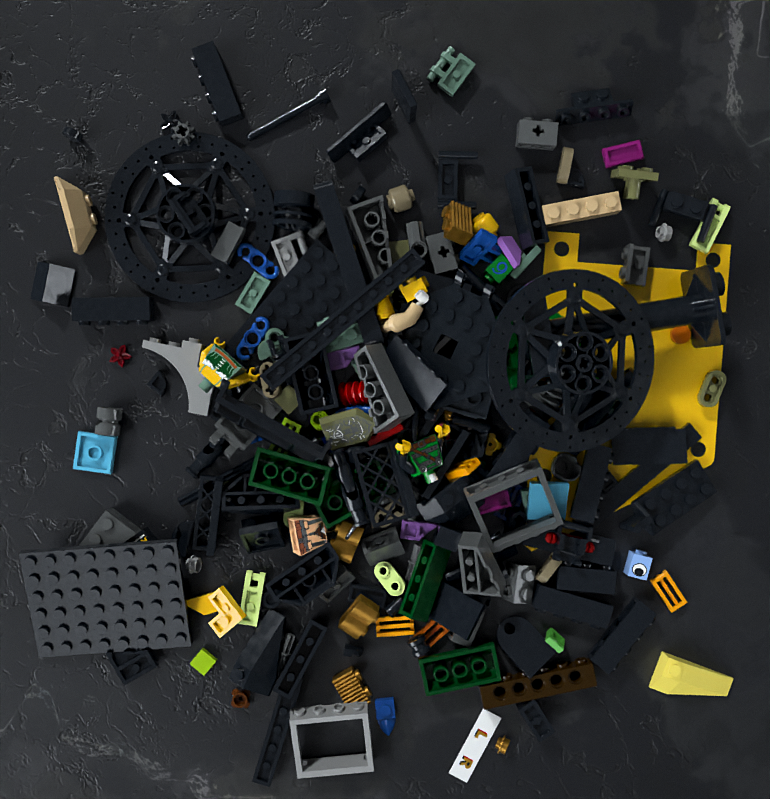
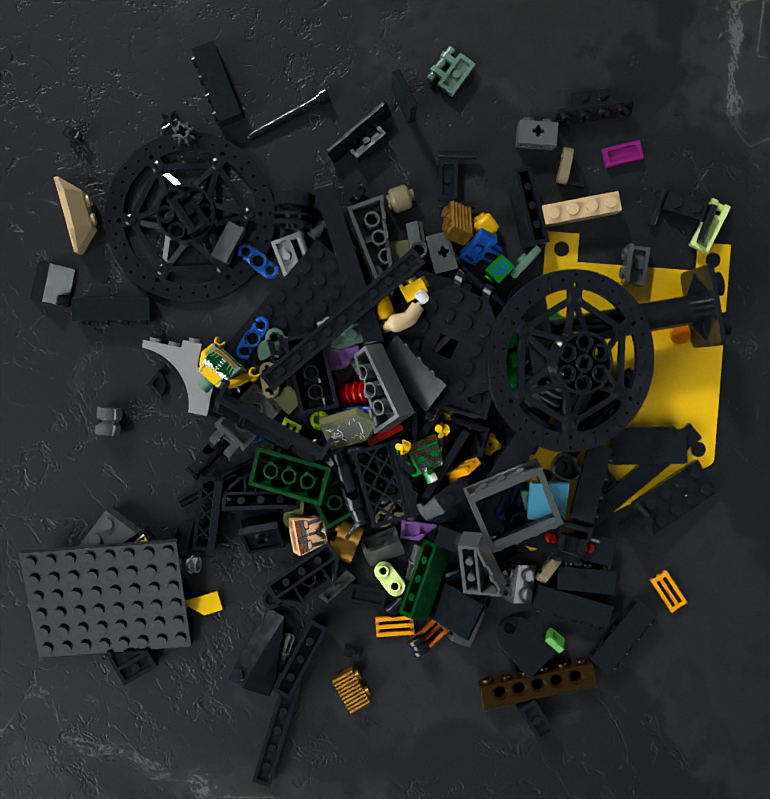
medium azure tile [73,431,118,474] -> none
dark red plant [109,345,132,368] -> none
lime tile [190,648,217,676] -> none
yellow plate [208,586,247,638] -> none
reddish brown plate [231,688,251,708] -> none
sand green plate [235,271,272,315] -> none
yellowish green plate [238,570,266,627] -> none
light grey window [289,701,374,779] -> none
pearl gold brick [338,594,380,640] -> none
blue plate [375,697,396,736] -> none
dark green brick [418,642,502,696] -> none
white sticker [449,708,501,783] -> none
magenta tile [478,490,512,515] -> none
pearl gold plate [495,735,510,755] -> none
medium lavender tile [497,236,522,269] -> none
olive plate [610,165,659,200] -> none
light blue brick [623,549,653,581] -> none
light yellow wedge [649,651,734,696] -> none
light grey plate [655,223,673,242] -> none
olive plate [697,370,726,407] -> none

